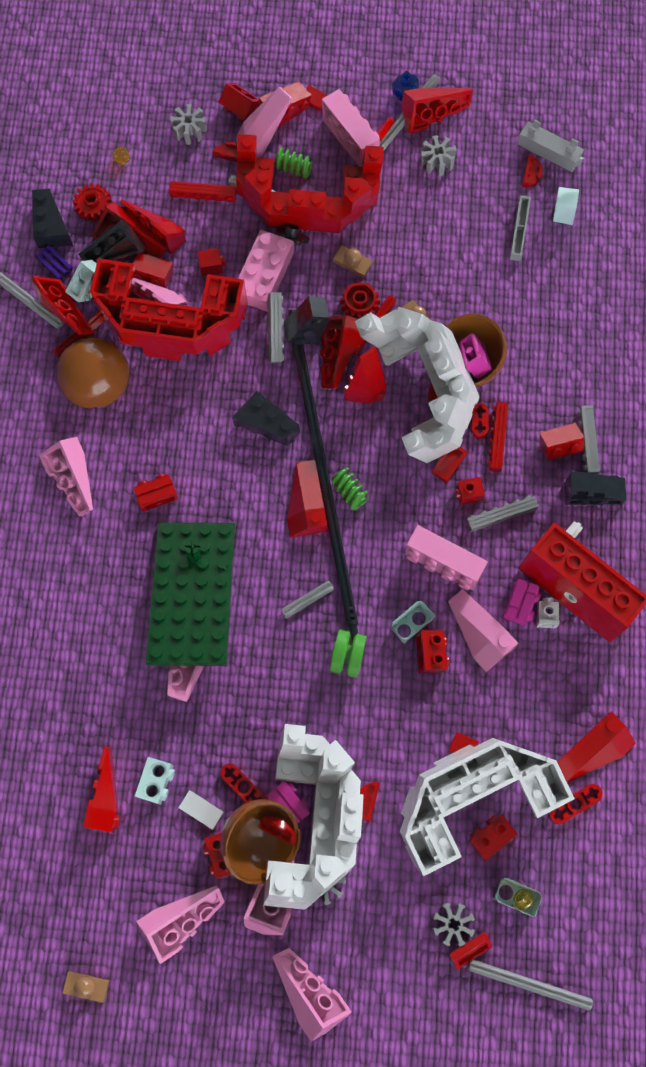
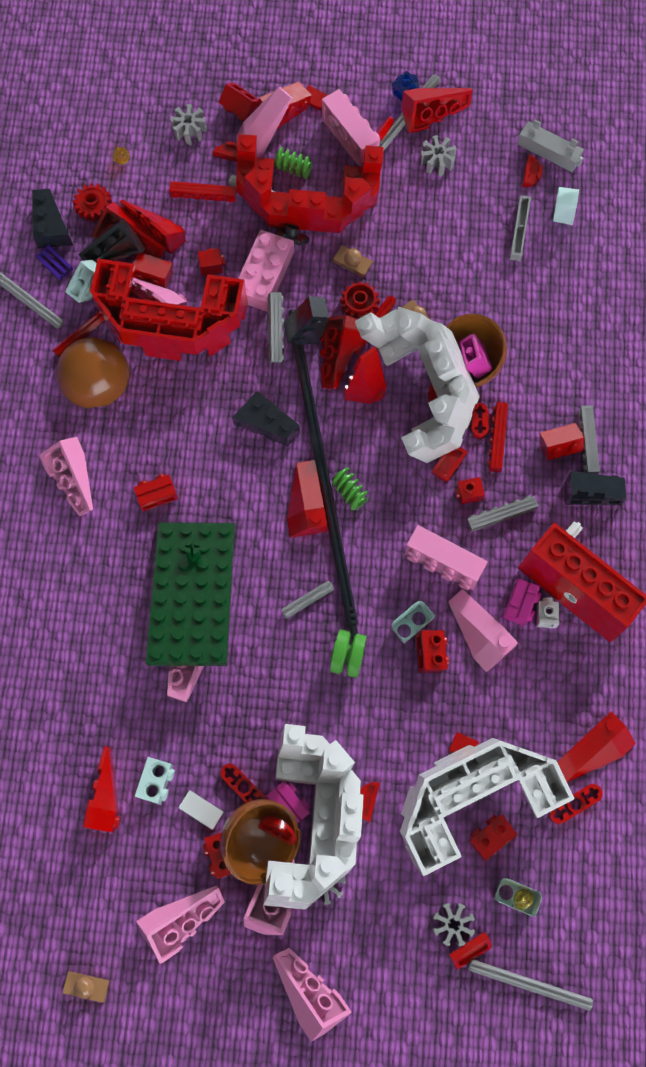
red wedge [31,276,95,336] -> none

